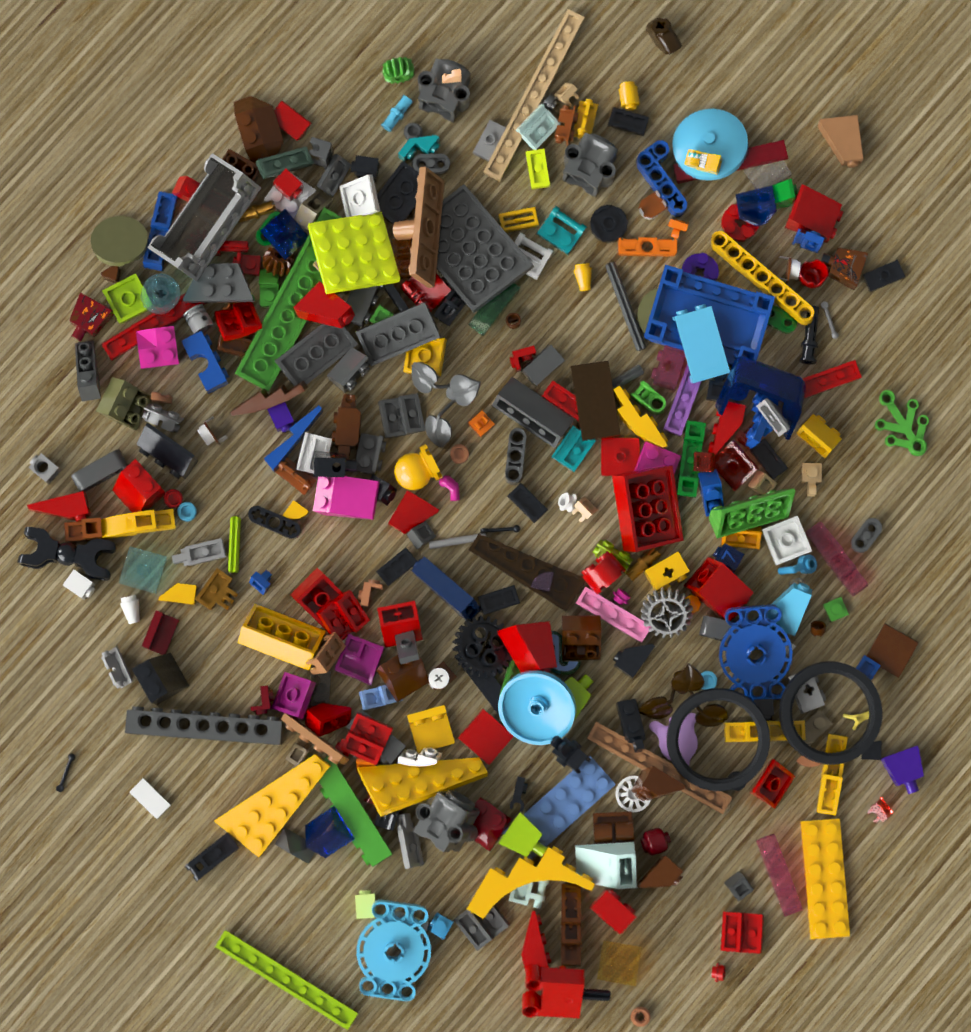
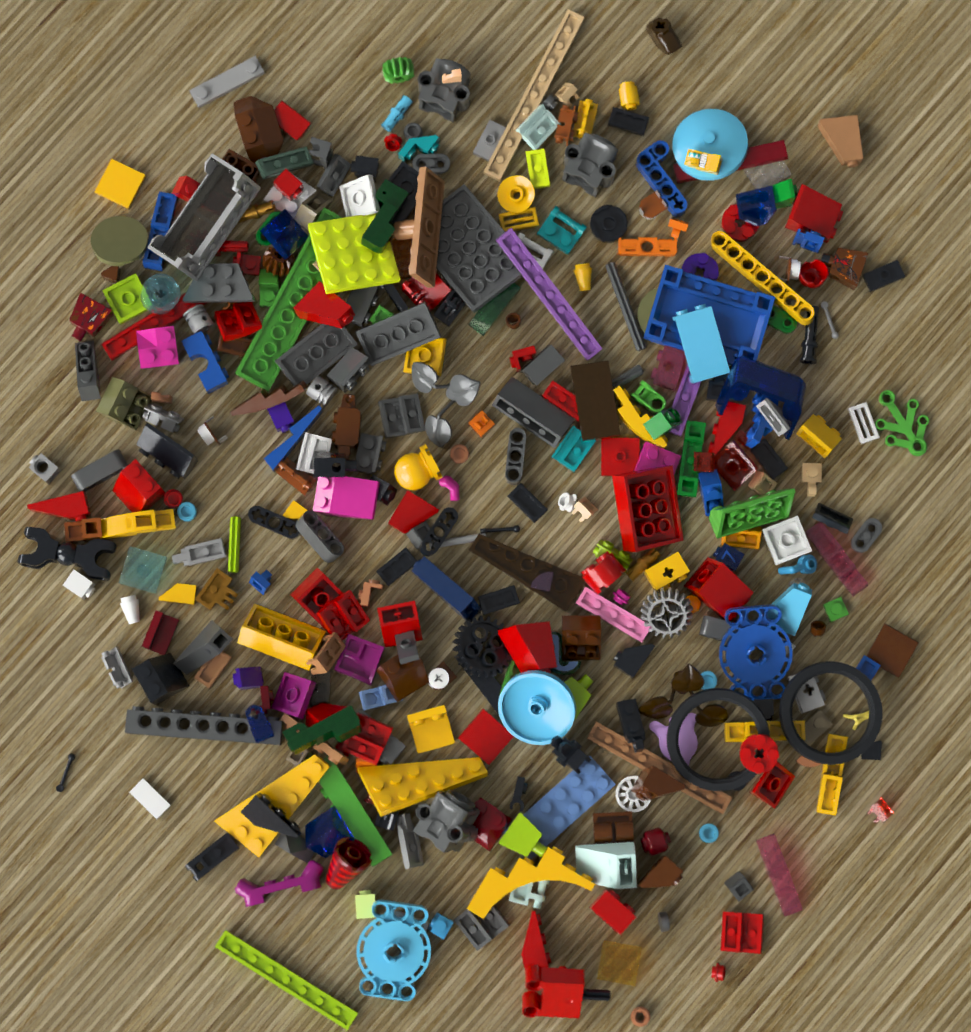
white slope [398,748,442,766] -> none
reddish brown slope [561,884,581,967] -> none
red plate [783,360,862,404] -> none
yellow plate [800,819,850,939] -> none
dark purple torso [881,745,924,794] -> none
none -> yellow tile [94,159,146,209]
none -> dark grey slope [173,620,233,675]
none -> light grey plate [189,56,265,108]
none -> medium nougat tile [194,651,232,689]
none -> dark purple slope [233,667,264,690]
none -> magenta plate [235,860,324,907]
none -> black slope [240,793,302,838]
none -> clear blue piece [246,705,275,744]
none -> dark green piece [282,705,362,755]
none -> dark grey beam [296,511,344,563]
none -> light grey piece [306,375,338,407]
none -> dark red cone [326,837,372,890]
none -> dark green piece [361,179,409,253]
none -> red plate [384,133,403,151]
none -> black beam [419,507,458,557]
none -> medium lavender plate [496,228,602,361]
none -> yellow dish [497,175,535,213]
none -> slope [643,407,683,440]
none -> flat silver tile [658,912,670,932]
none -> medium azure tile [699,823,719,843]
none -> red plate [739,734,779,774]
none -> black plate [812,503,853,534]
none -> white tile [848,402,880,444]

